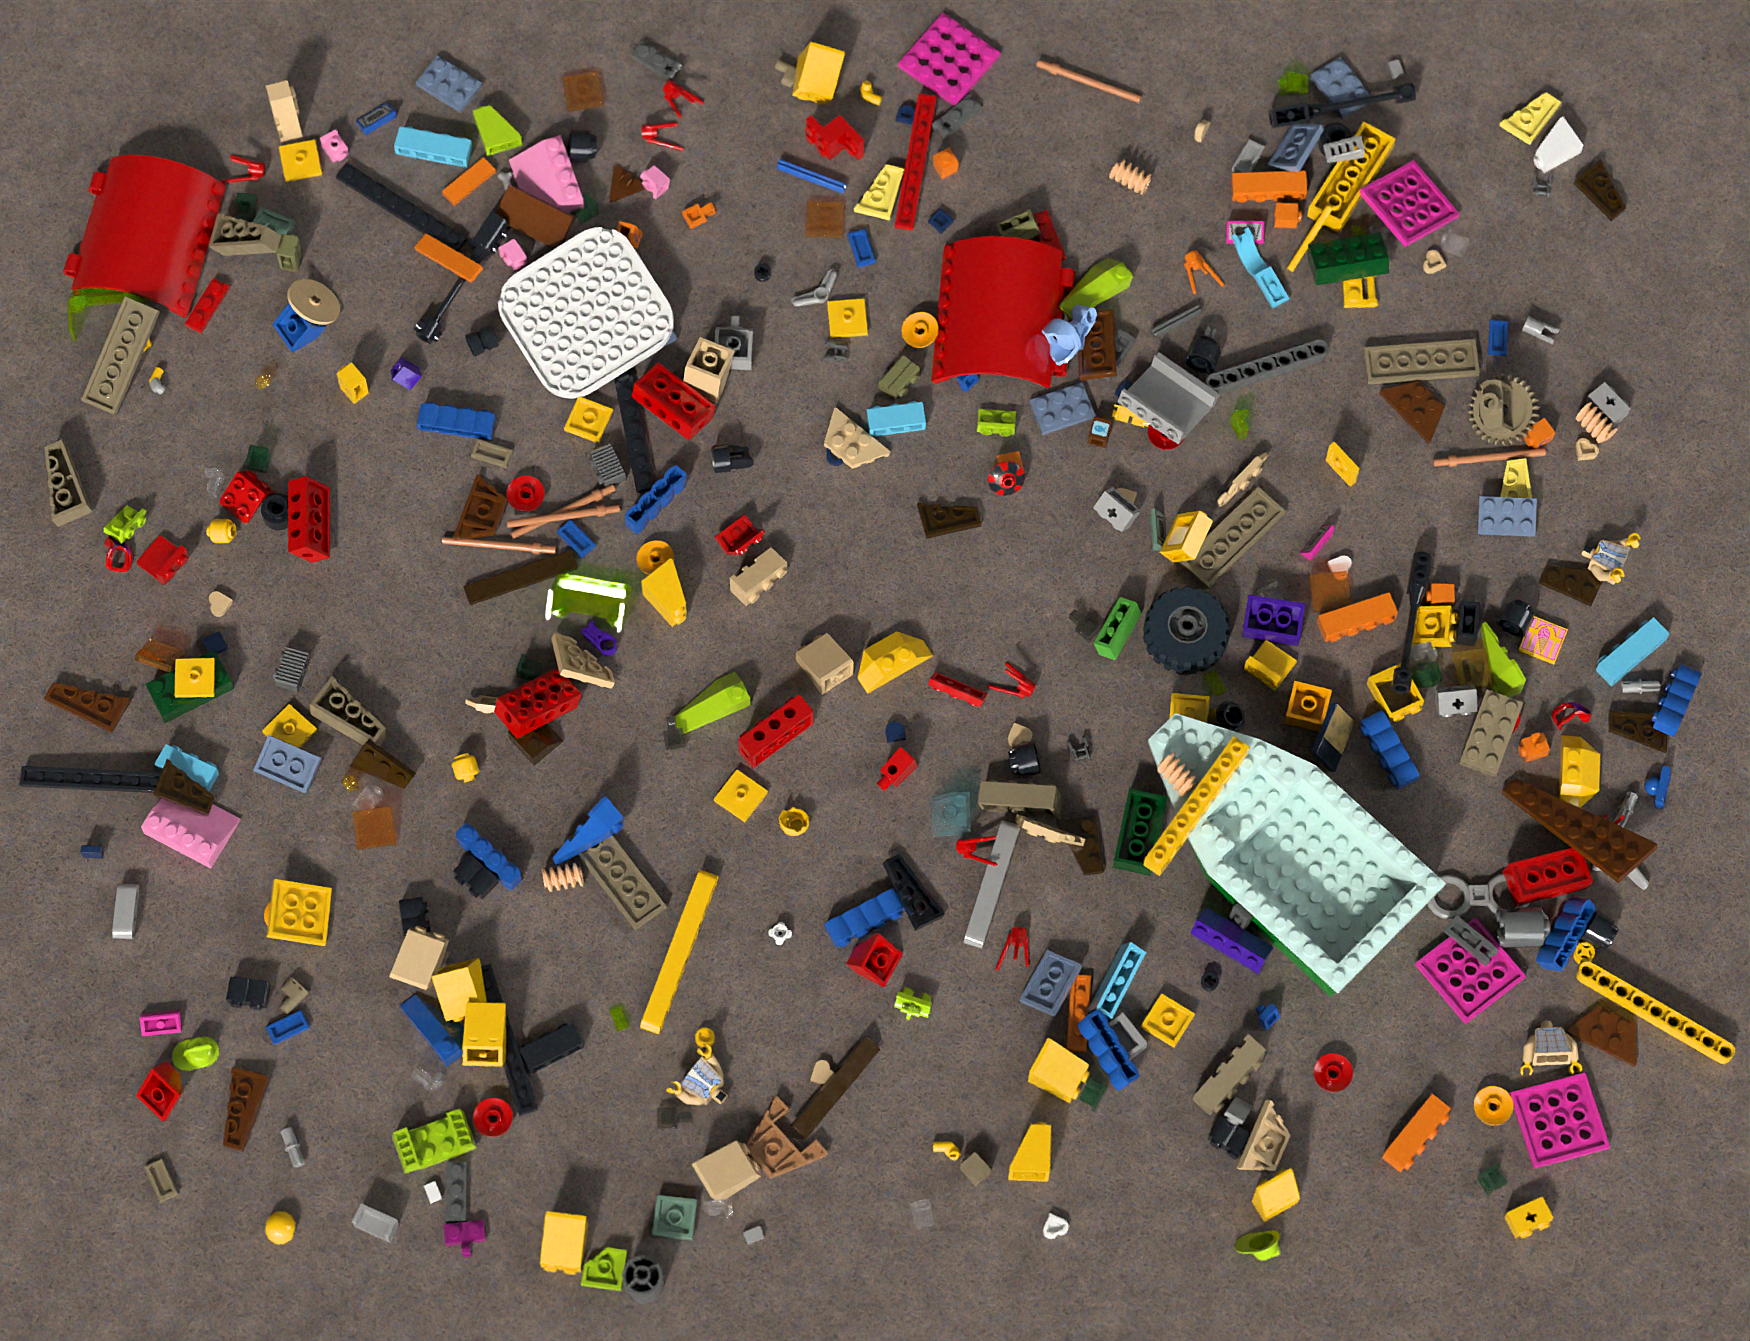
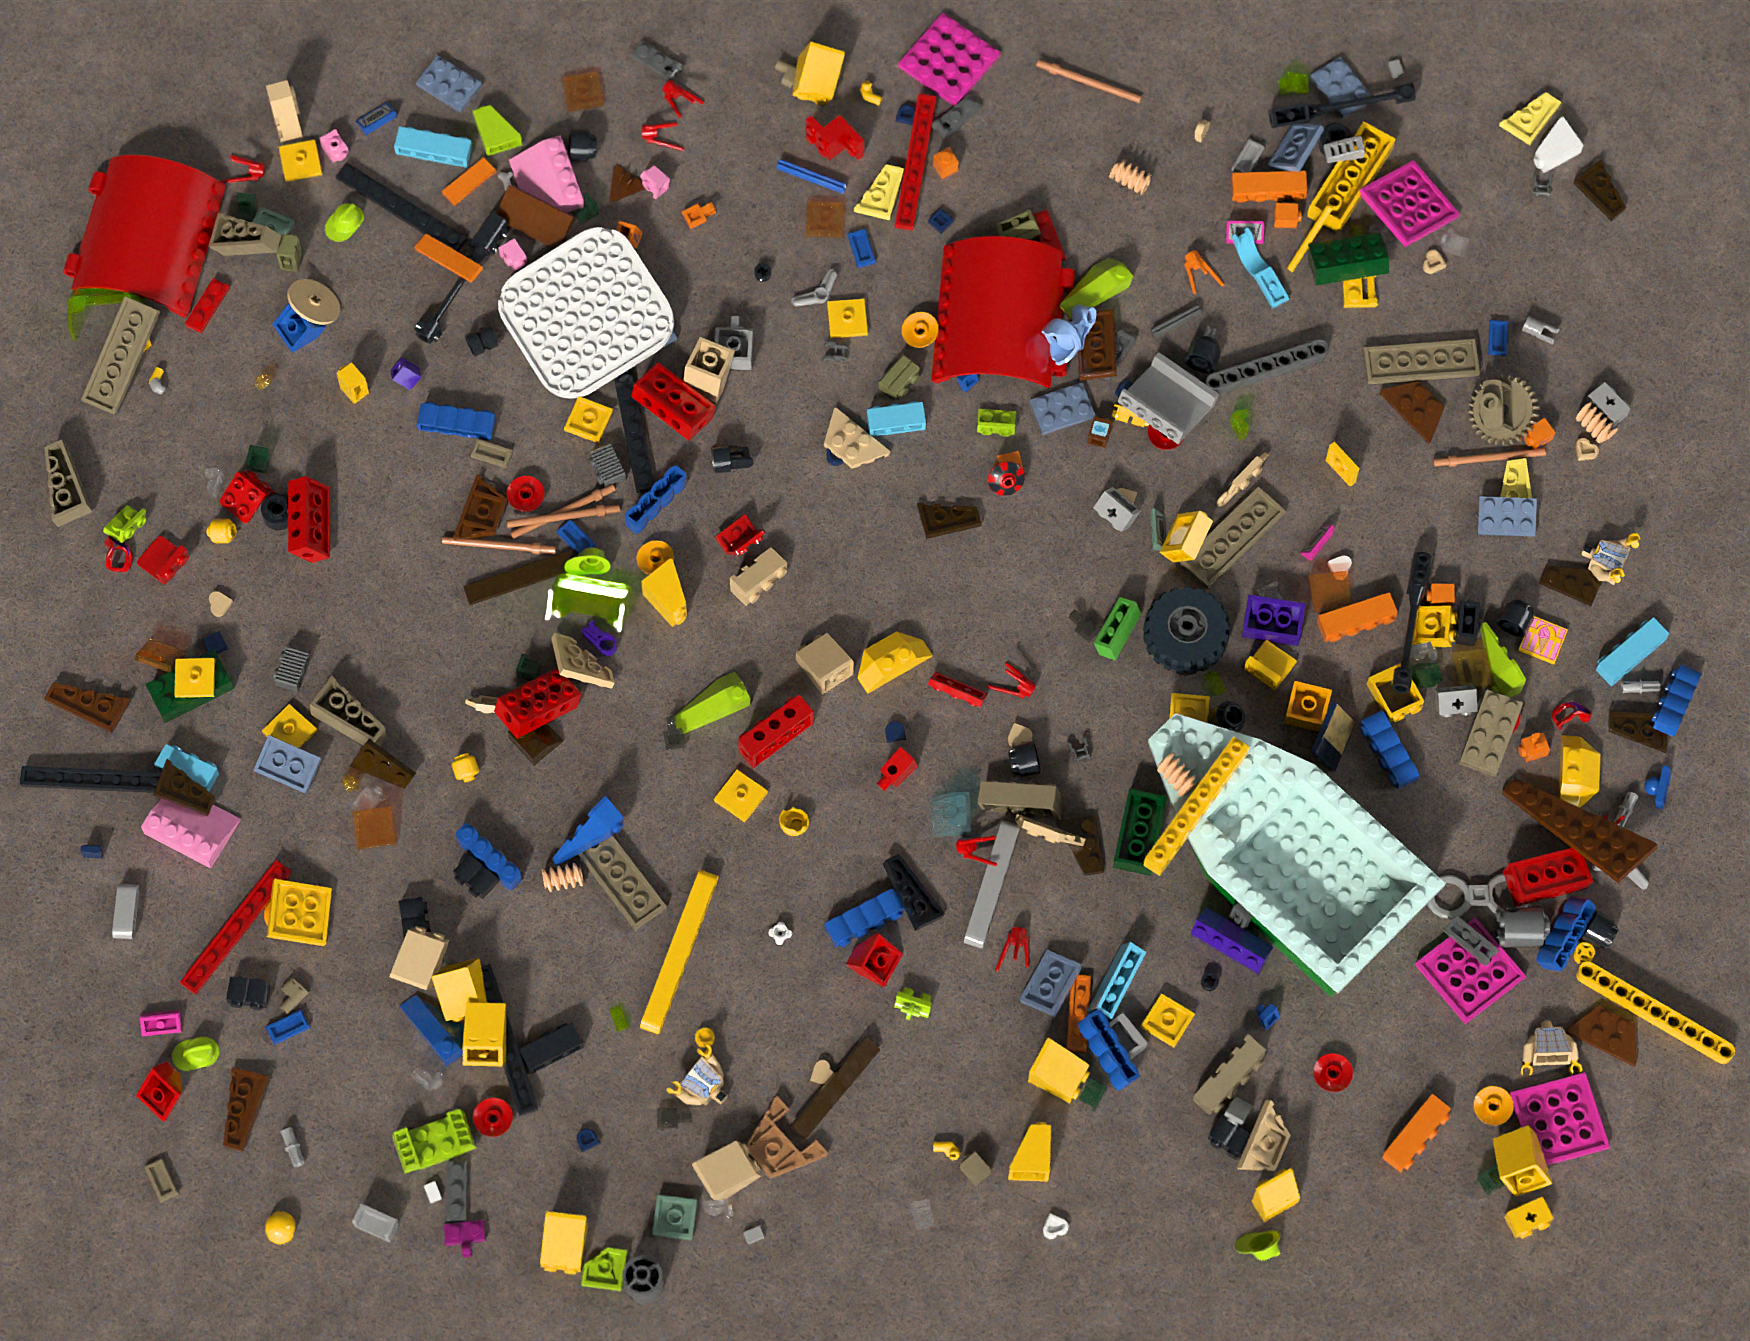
none -> red plate [180,860,292,995]
none -> lime piece [325,203,364,242]
none -> lime piece [564,547,611,575]
none -> dark blue tile [577,1129,600,1152]
none -> yellow slope [1493,1125,1552,1197]

